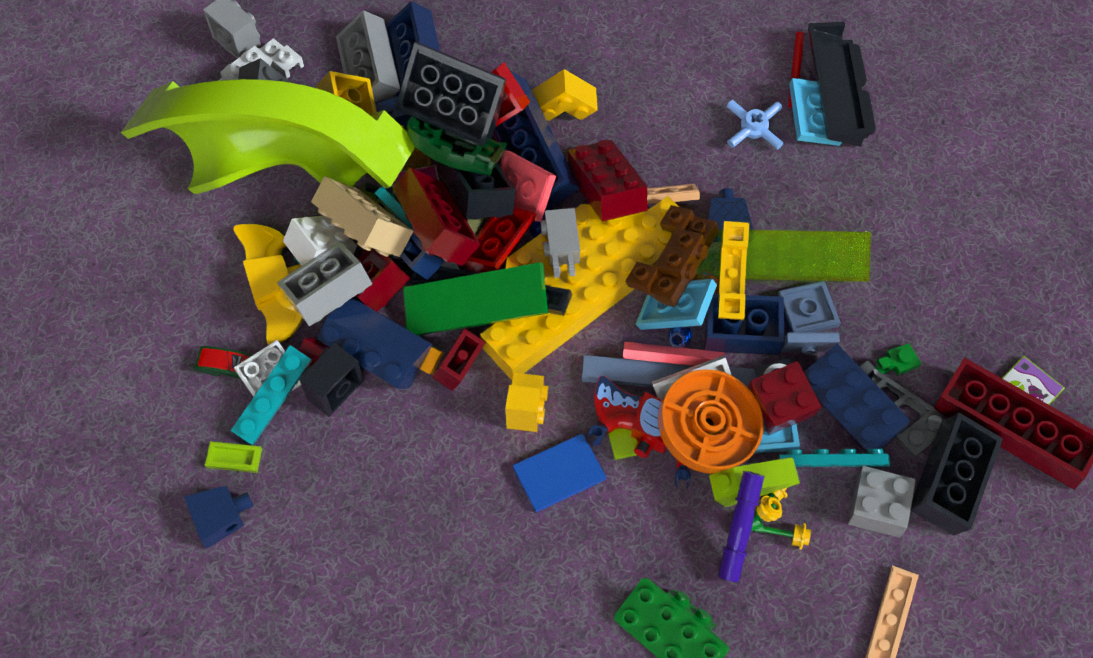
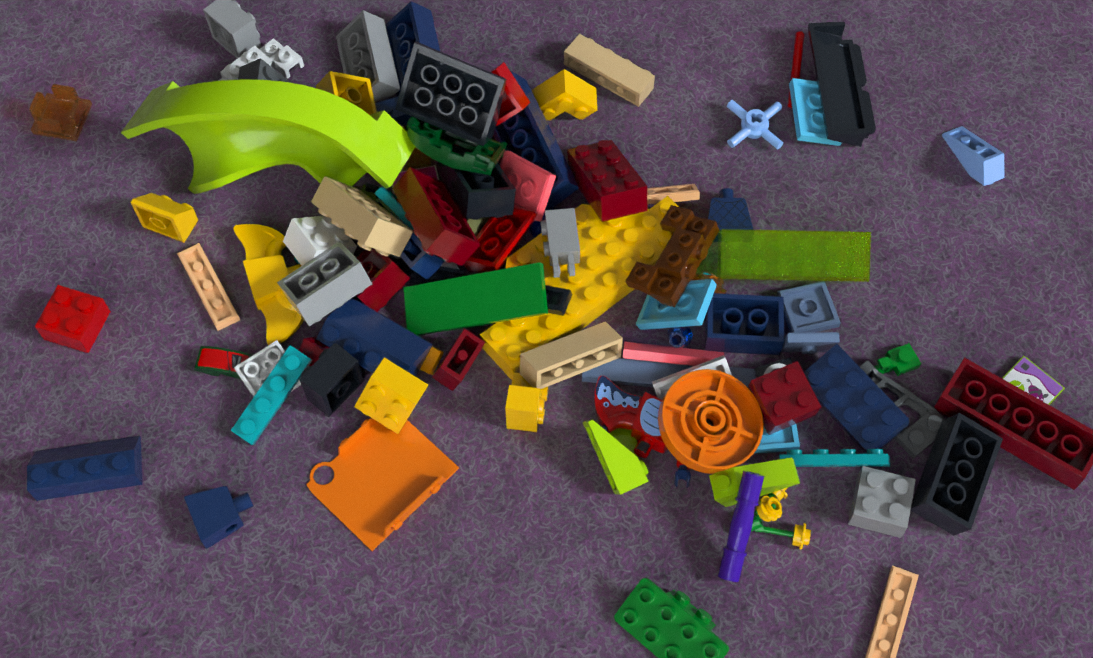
lime tile [205,441,262,473] -> none
blue tile [513,433,606,513] -> none
yellow slope [718,221,749,320] -> none
none -> dark blue slope [27,436,143,501]
none -> clear orange panel [29,84,92,141]
none -> red brick [35,285,111,353]
none -> yellow slope [130,193,198,243]
none -> light nougat tile [177,243,240,331]
none -> orange piece [306,418,459,551]
none -> yellow brick [354,357,428,434]
none -> tan brick [520,322,623,389]
none -> tan brick [564,34,655,107]
none -> lime slope [582,420,649,495]
none -> light blue slope [942,126,1004,186]

